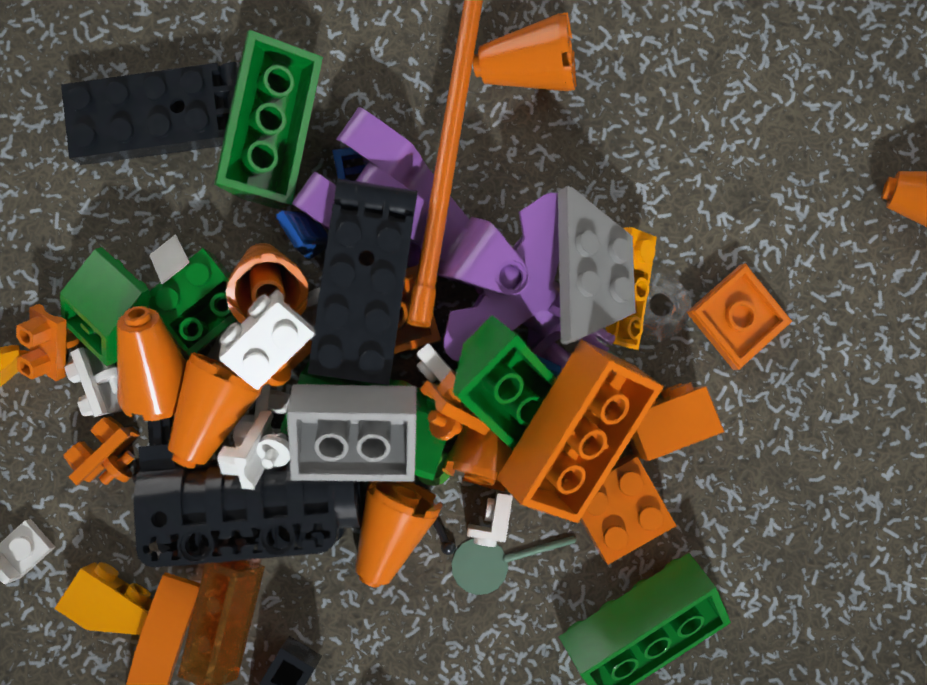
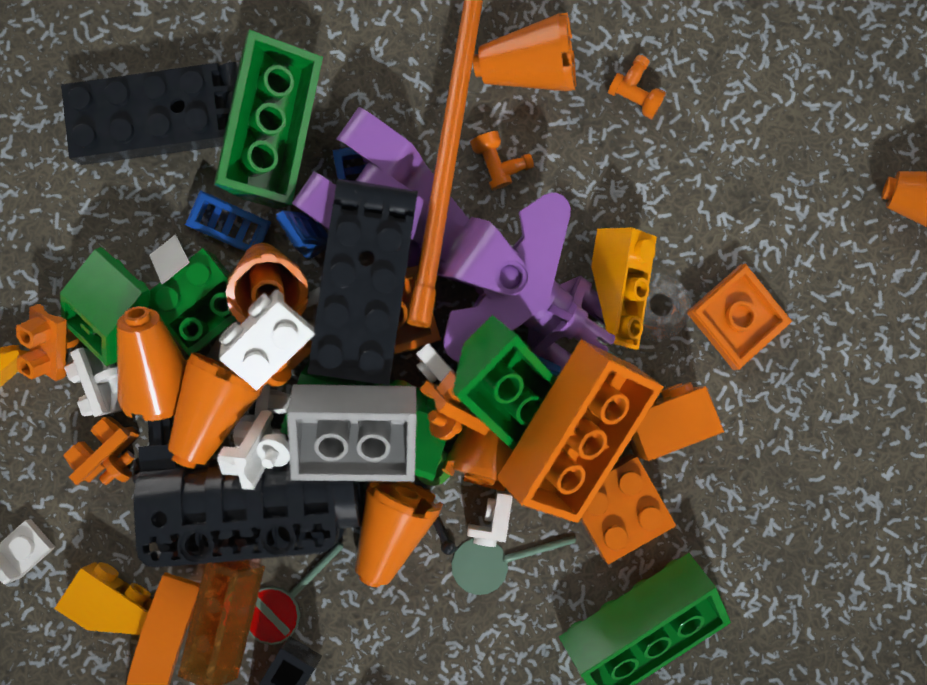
light grey wing [558,186,636,344] -> none
none -> blue slope [185,190,271,252]
none -> piece [243,542,343,645]
none -> orange piece [470,131,534,190]
none -> orange piece [608,55,667,120]

